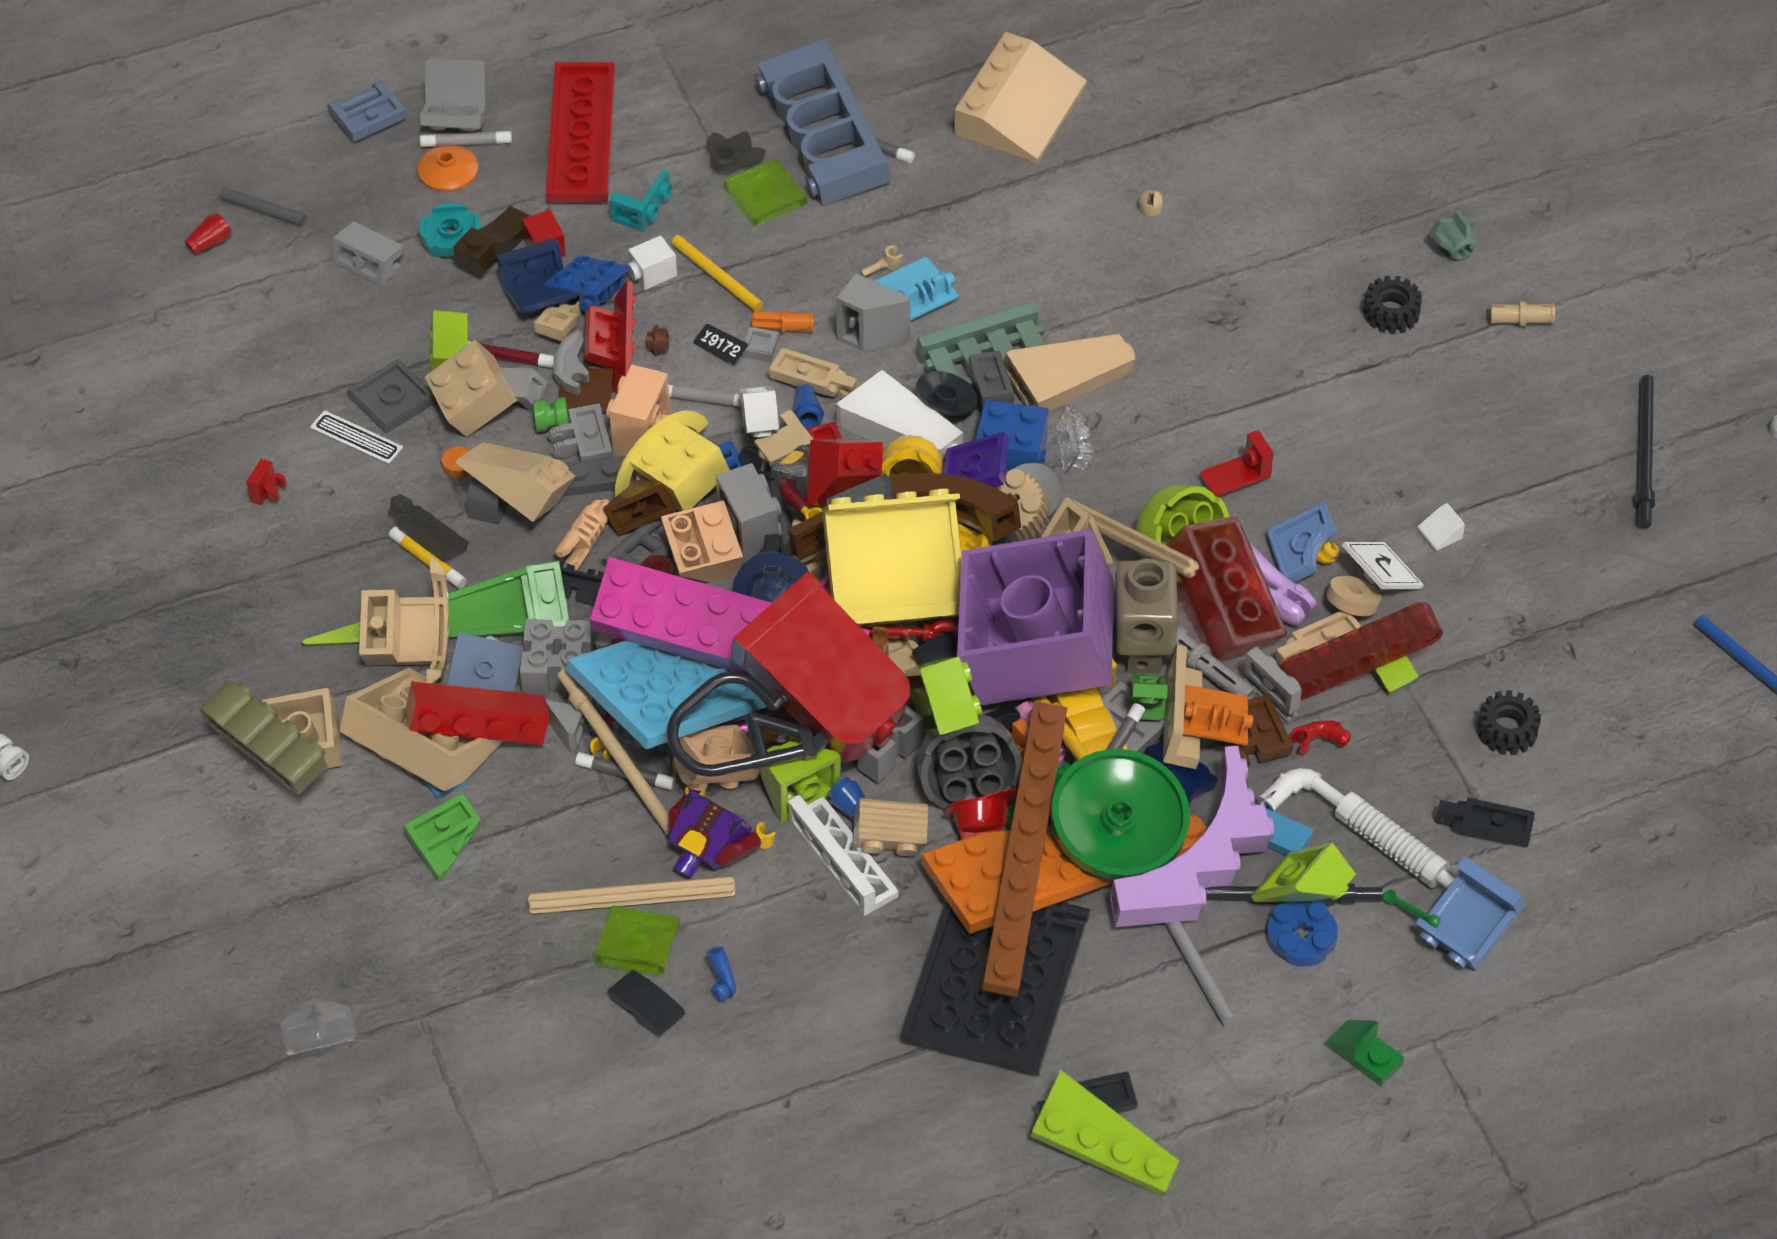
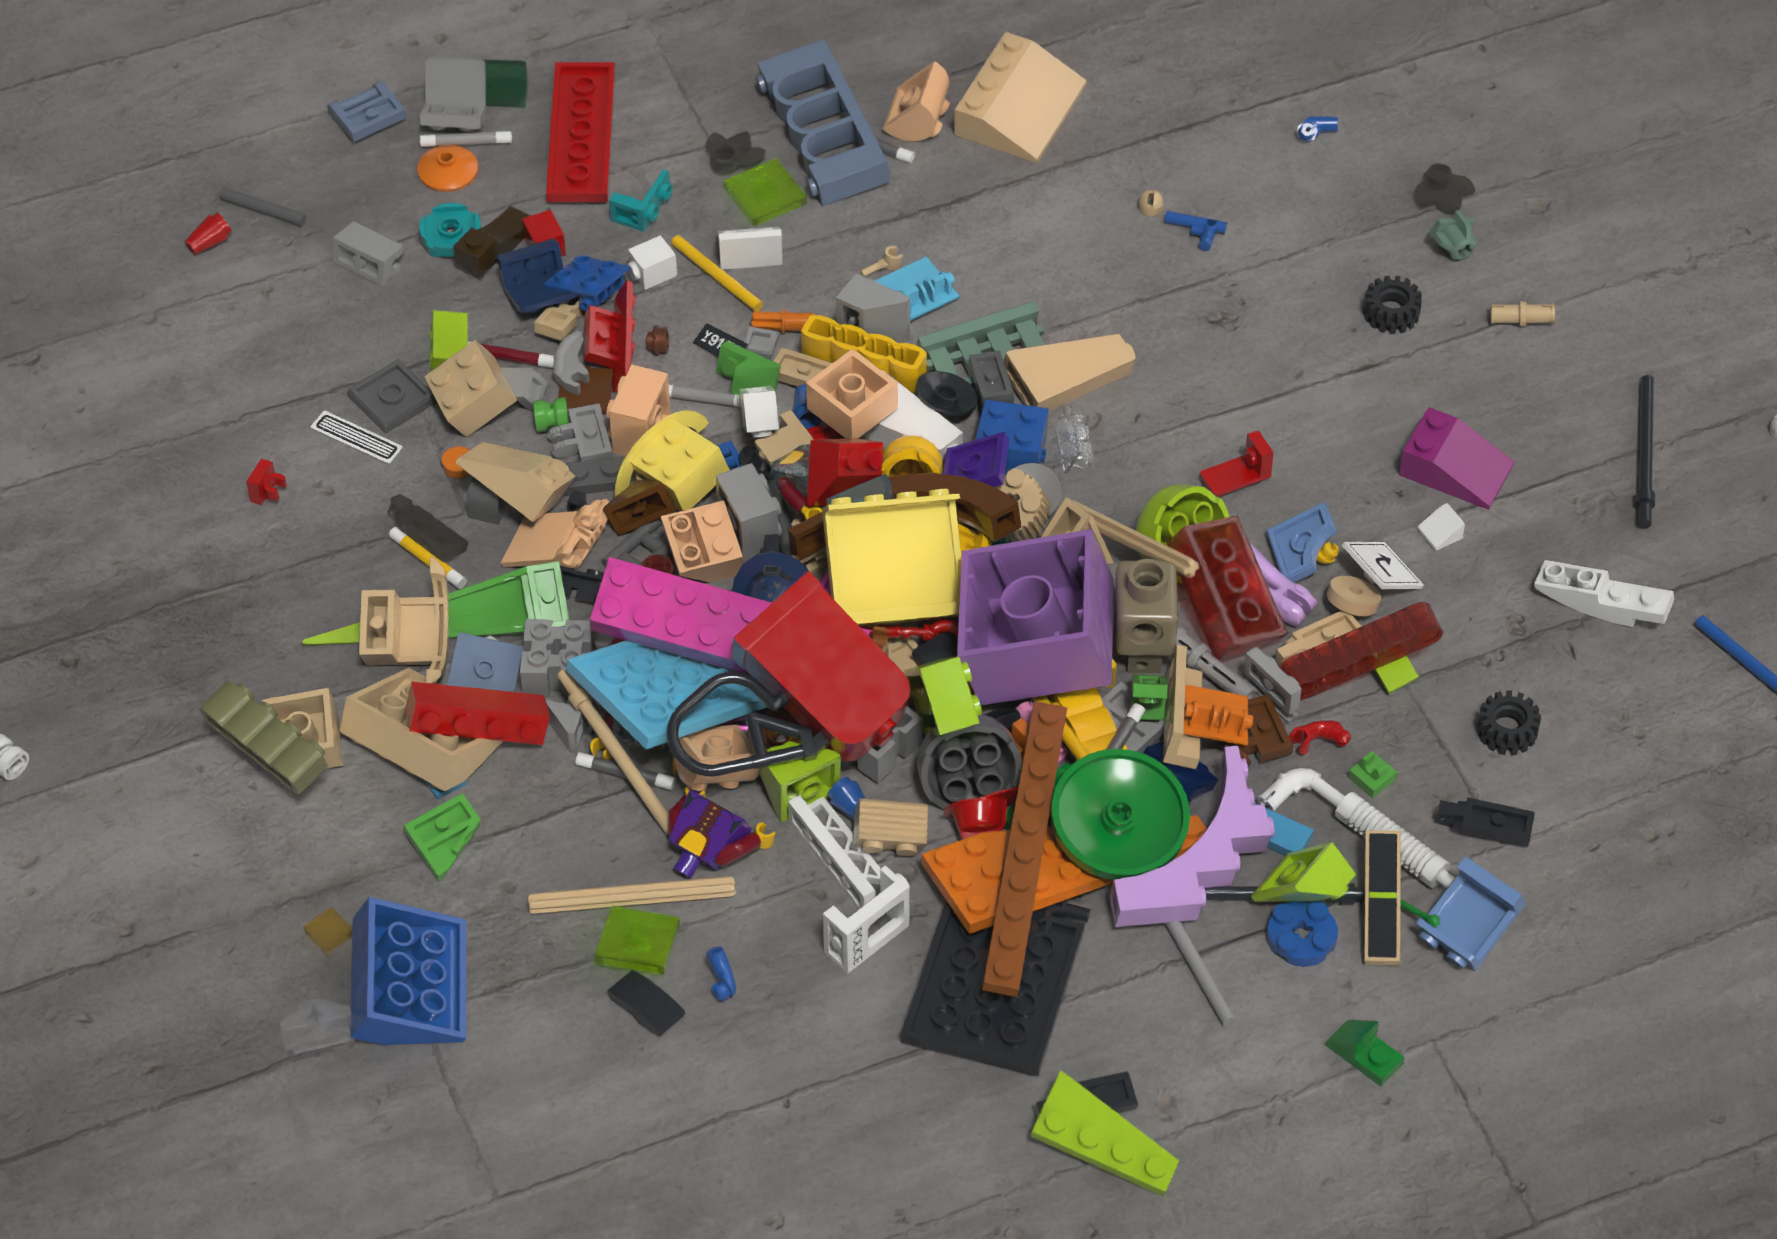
none -> clear yellow tile [303,907,352,954]
none -> blue slope [350,897,466,1045]
none -> clear green panel [481,59,529,108]
none -> light nougat flag [501,505,600,568]
none -> black piece [567,490,587,512]
none -> bright green slope [716,341,781,394]
none -> white slope [717,227,782,270]
none -> yellow brick [801,315,927,394]
none -> light nougat brick [806,349,898,439]
none -> white window [823,865,910,974]
none -> light nougat brick [883,61,950,141]
none -> blue hose [1165,211,1227,251]
none -> blue arm [1297,116,1338,141]
none -> bright green tile [1348,751,1398,799]
none -> black tile [1364,830,1401,966]
none -> magenta slope [1399,407,1514,510]
none -> clear smoke plate [1415,163,1475,214]
none -> white slope [1534,560,1674,627]

